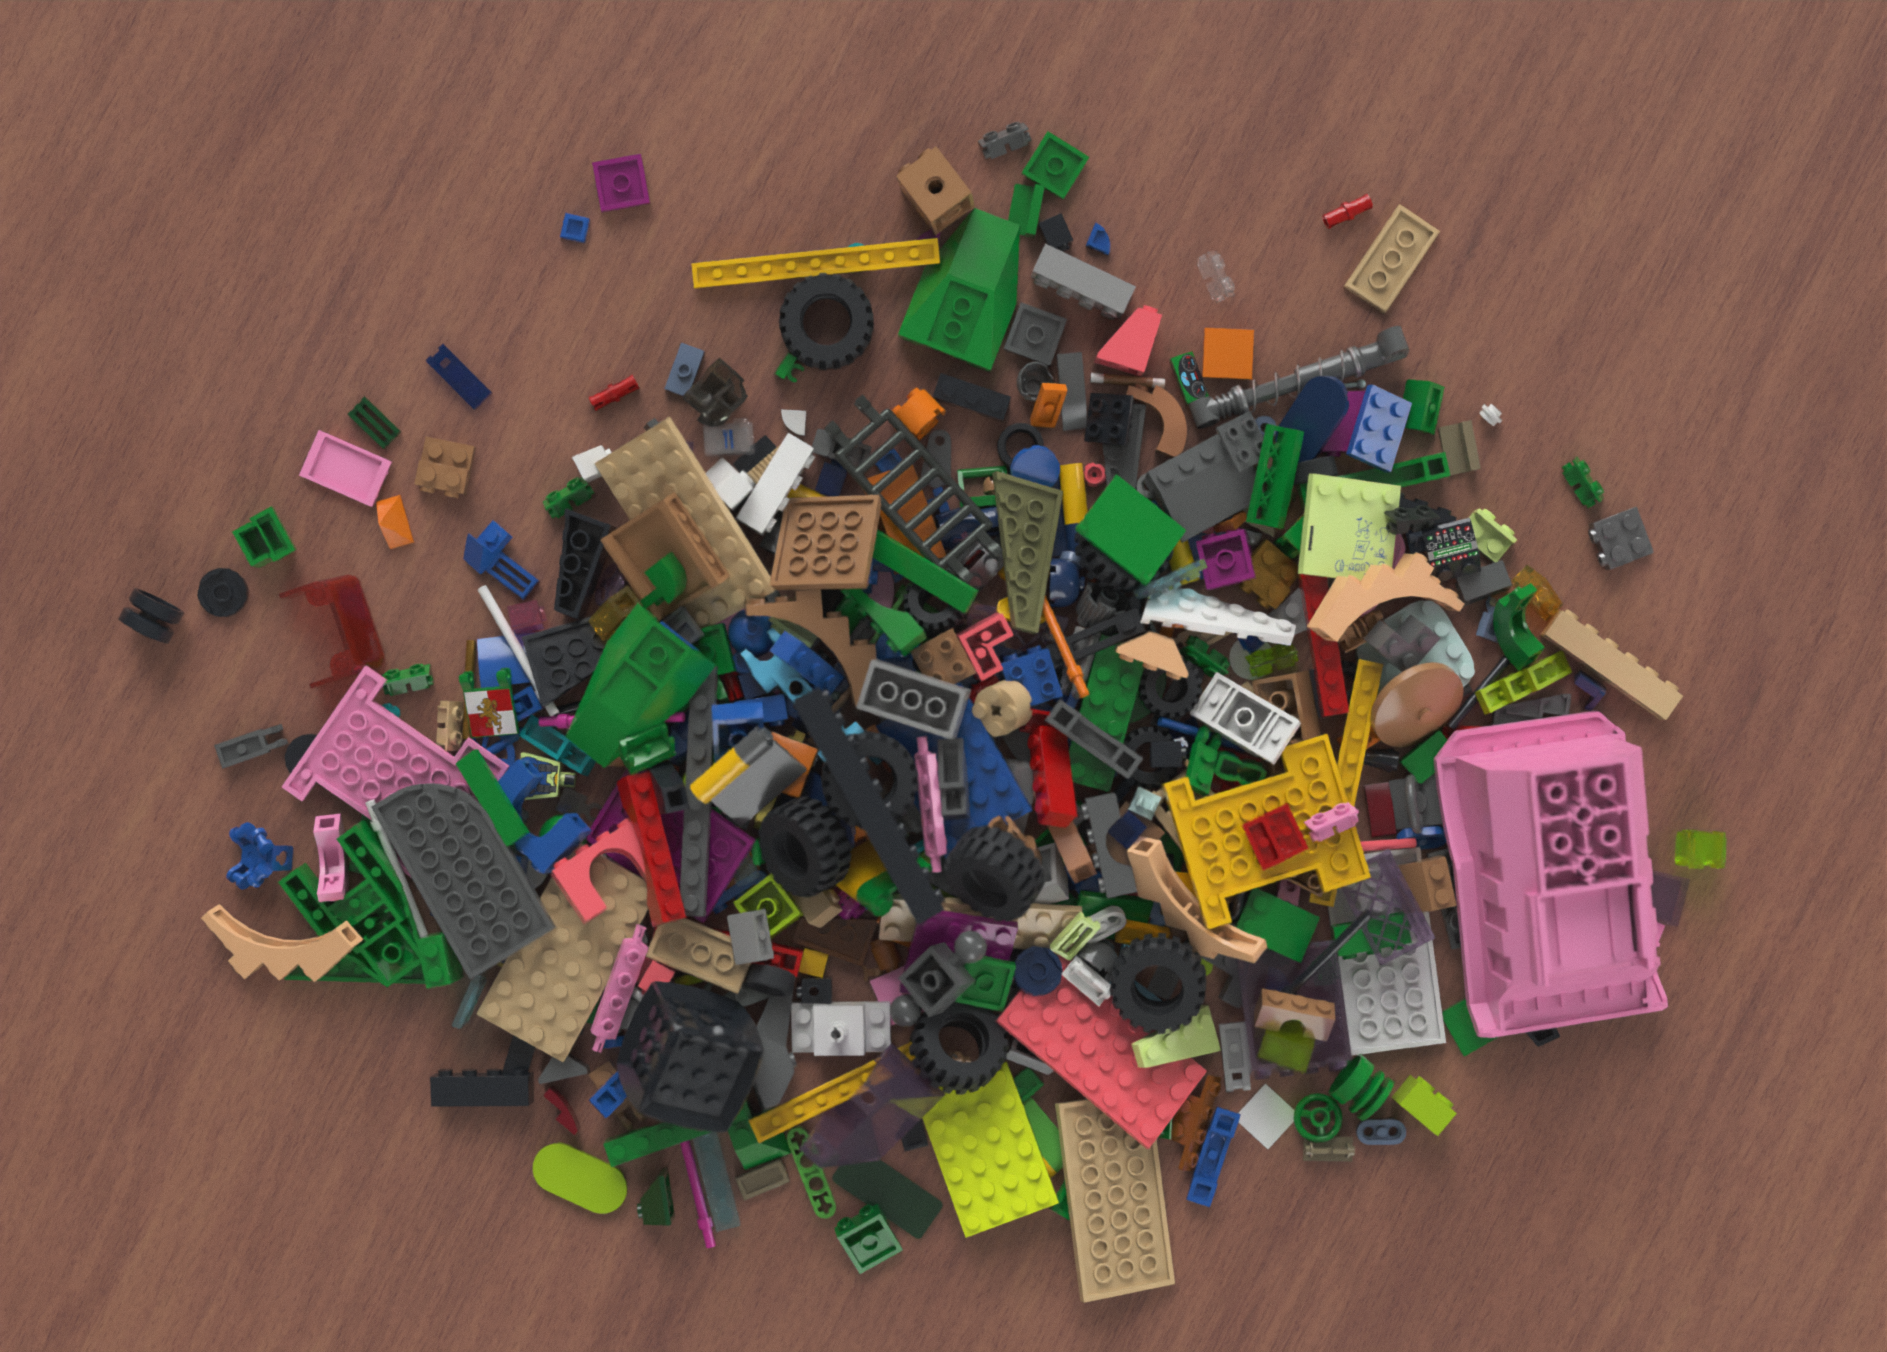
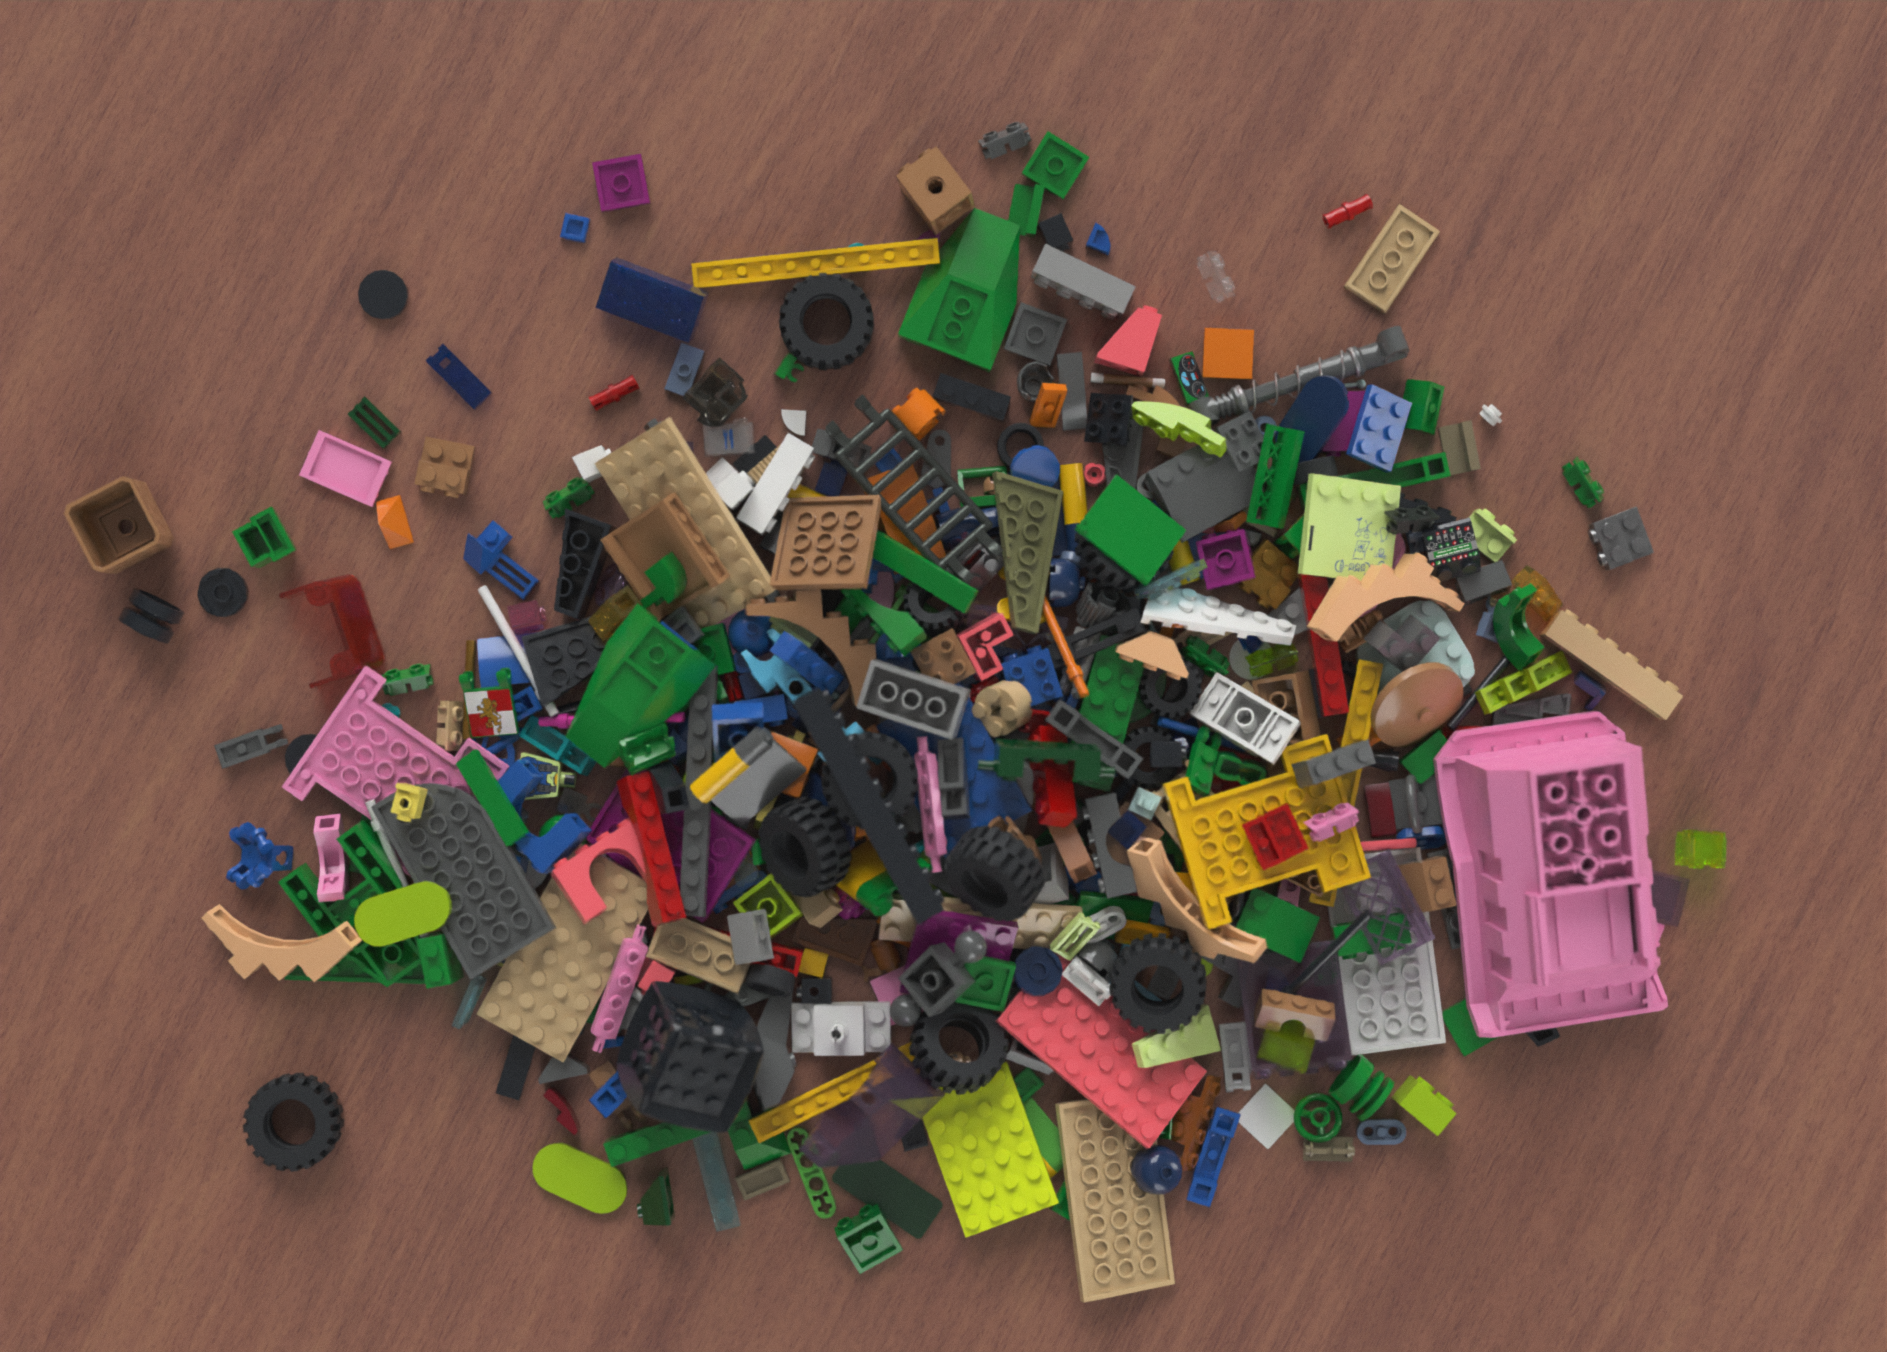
black brick [430,1068,534,1107] -> none
dark pink bar [680,1140,716,1248] -> none
none -> medium nougat plate [64,476,174,574]
none -> black tyre [243,1073,344,1172]
none -> lime tile [354,881,452,946]
none -> black tile [358,270,408,320]
none -> light yellow brick [391,783,428,822]
none -> clear blue brick [595,257,709,343]
none -> dark green brick [978,739,1115,785]
none -> dark blue cylinder [1131,1144,1183,1195]
none -> lime slope [1132,401,1226,458]
none -> dark grey arch [1291,739,1376,788]

